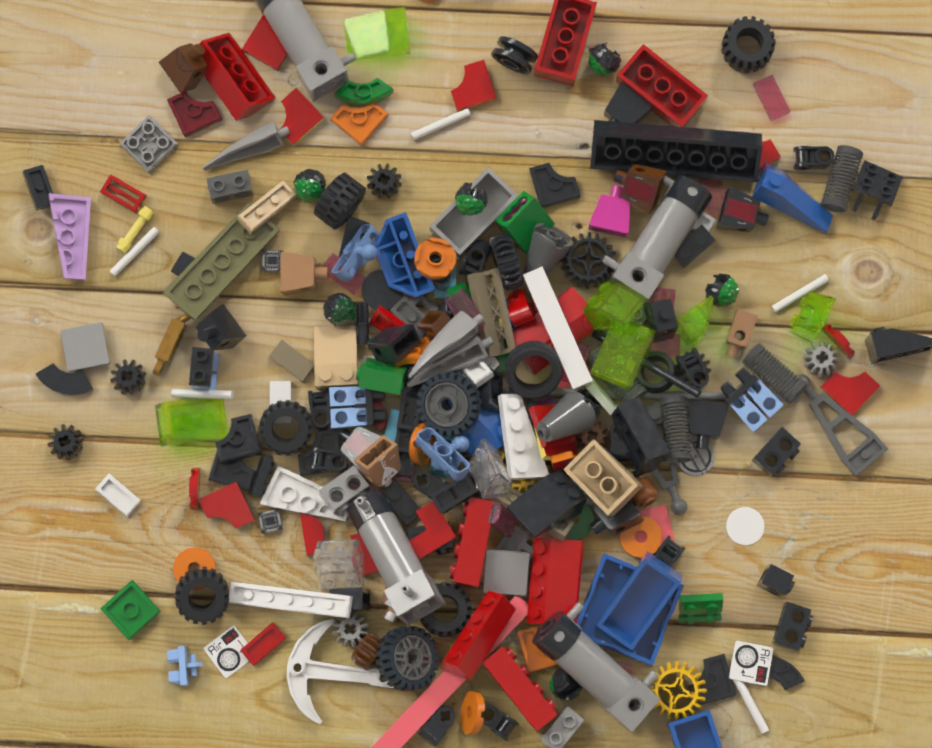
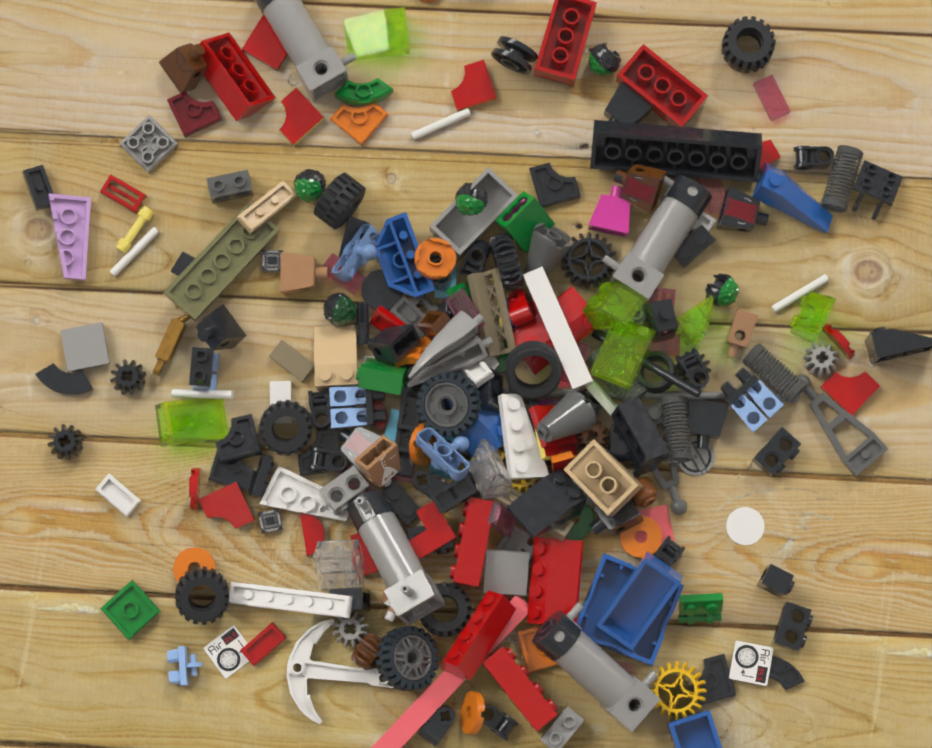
light grey piece [203,121,290,171] -> none
black gear [367,163,402,199] -> none
black piece [549,667,582,701] -> none
white bar [733,679,769,734] -> none

